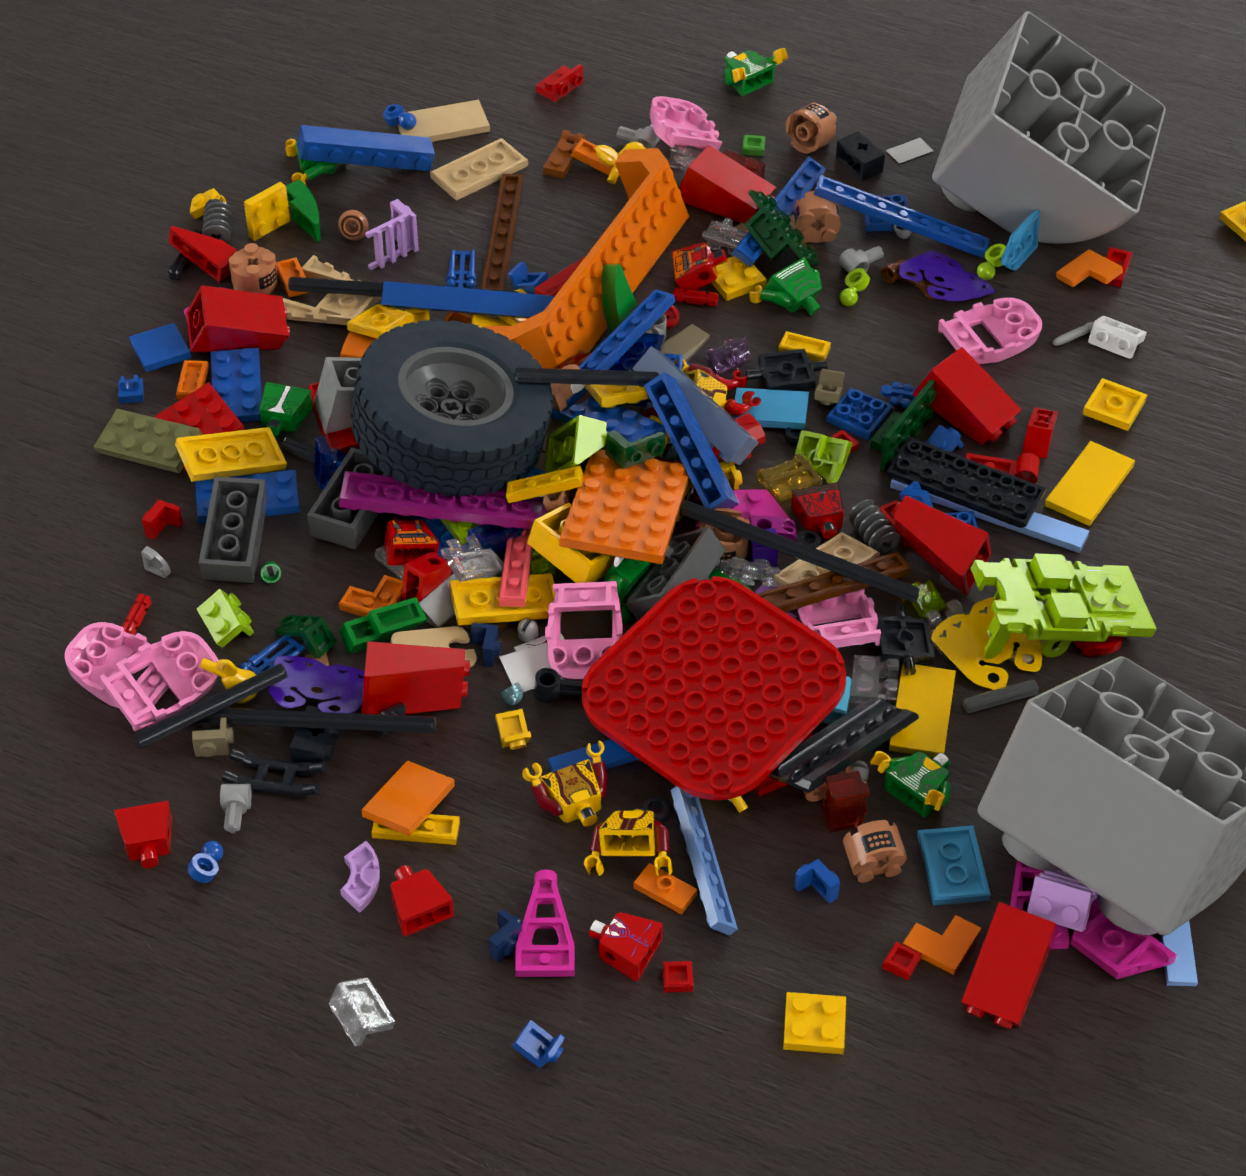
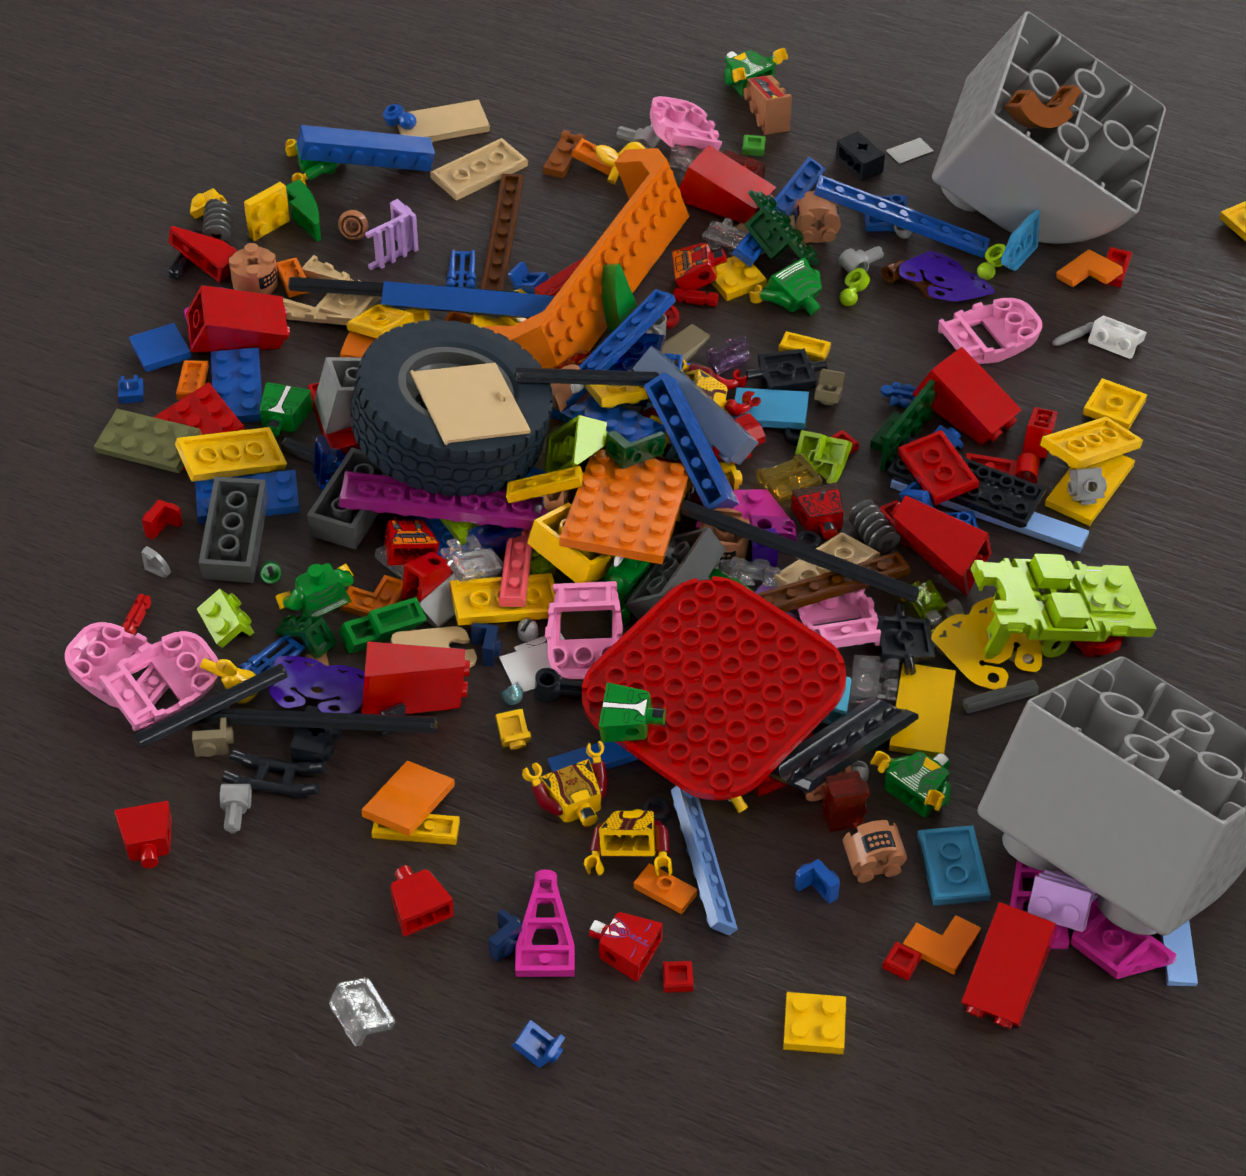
blue plate [187,841,224,883] -> none
lavender tile [340,841,380,913] -> none
red bracket [536,64,583,102] -> none
nougat brick [786,102,837,154] -> none
blue tile [826,388,893,441] -> none
none -> green torso [275,563,354,617]
none -> tan piece [410,363,531,445]
none -> green torso [598,683,666,742]
none -> nougat wedge [744,75,792,135]
none -> red tile [897,430,979,505]
none -> dark orange arch [1004,85,1081,128]
none -> yellow plate [1040,416,1143,469]
none -> light grey brick [1068,467,1107,505]

